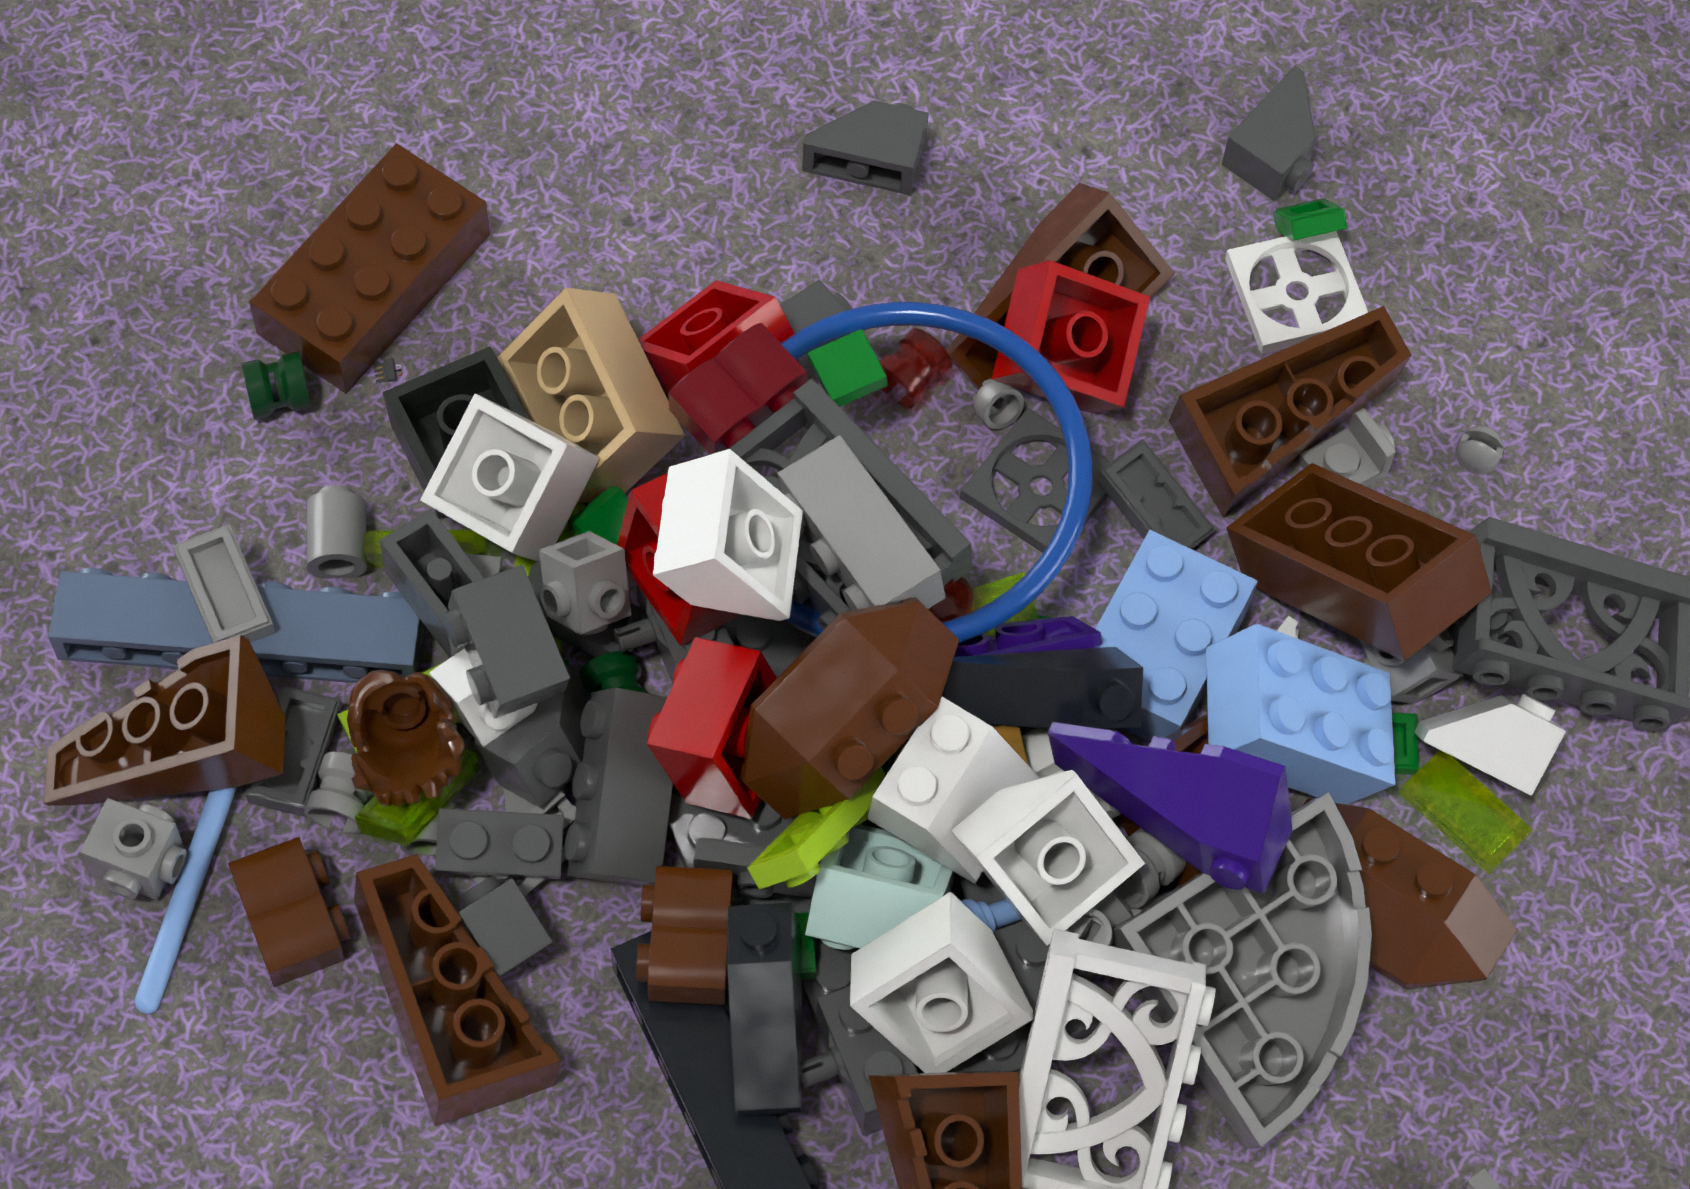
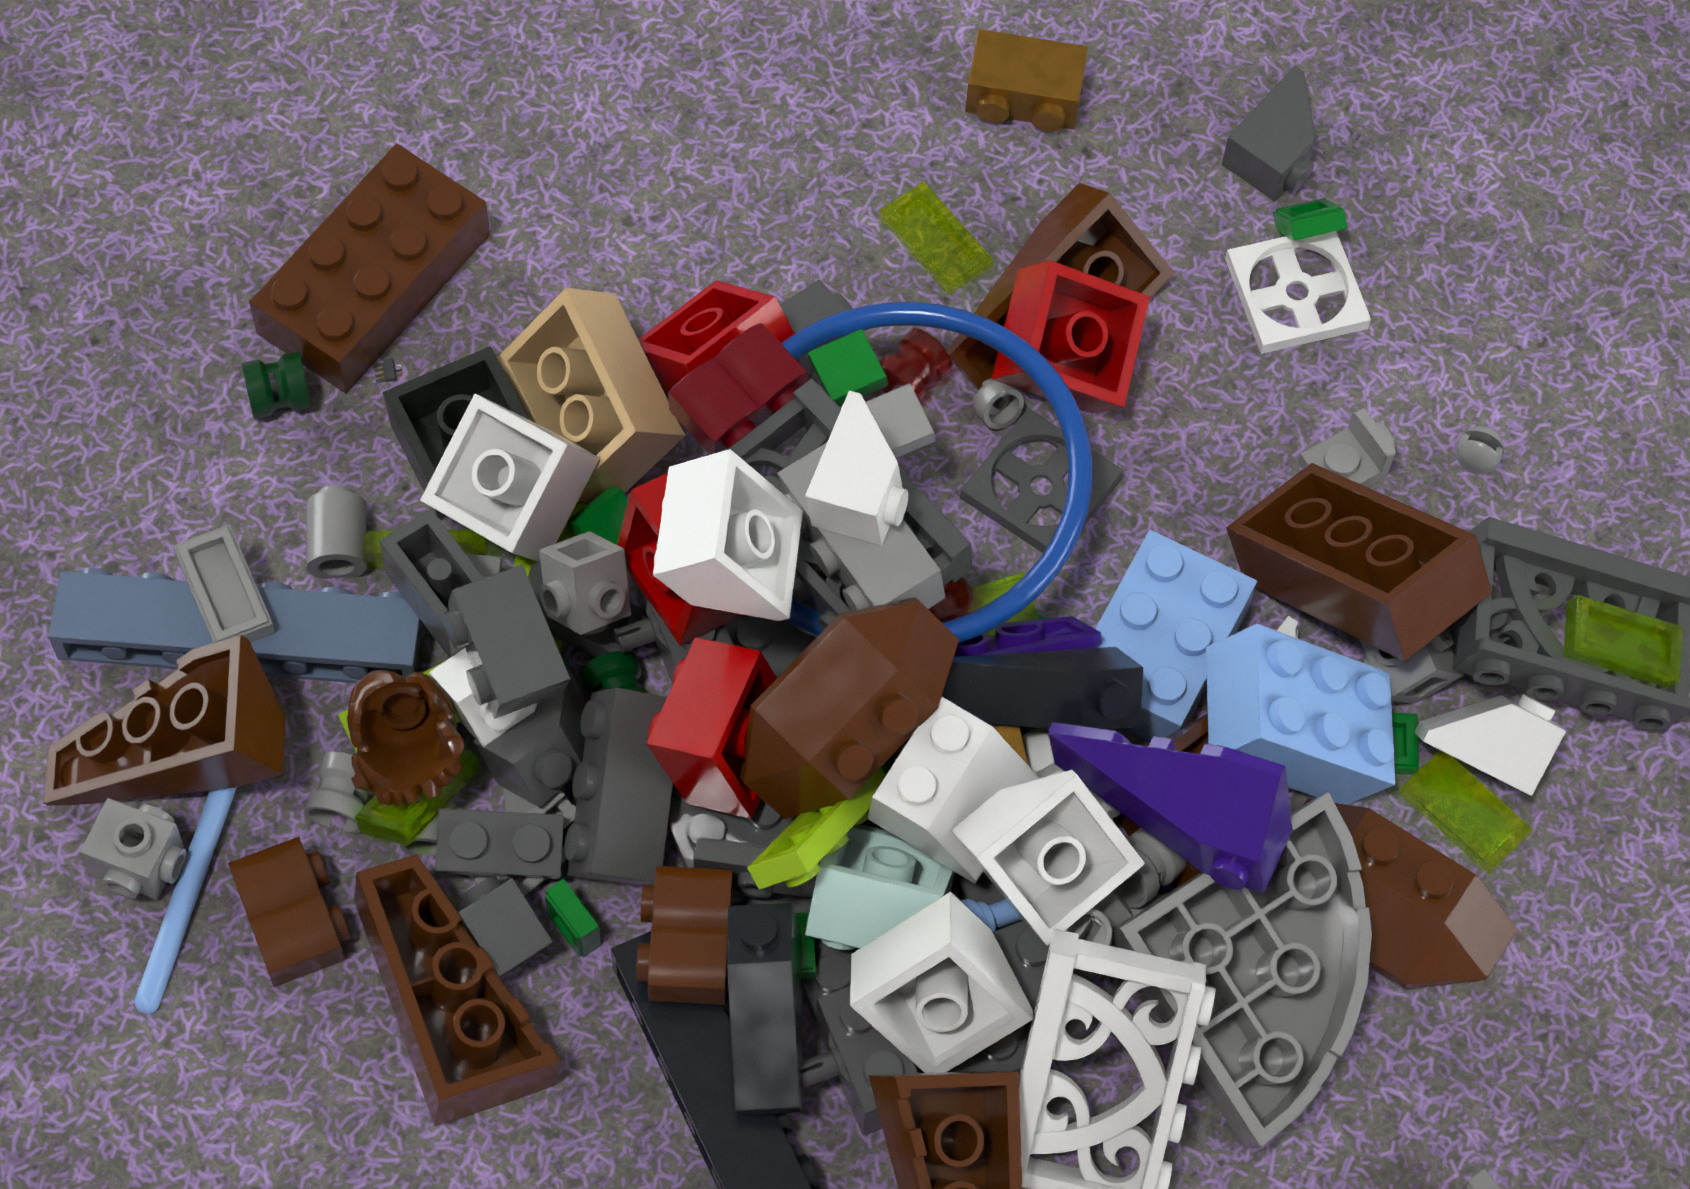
dark grey plate [246,686,343,817] -> none
dark grey slope [802,101,929,196] -> none
dark grey plate [1094,439,1216,549] -> none
reddish brown wedge [1169,306,1412,518] -> none
none -> green tile [545,878,601,958]
none -> white slope [805,391,908,546]
none -> light grey tile [866,383,935,458]
none -> clear neon green tile [879,181,994,296]
none -> pearl gold brick [965,29,1088,131]
none -> clear neon green tile [1563,595,1683,688]

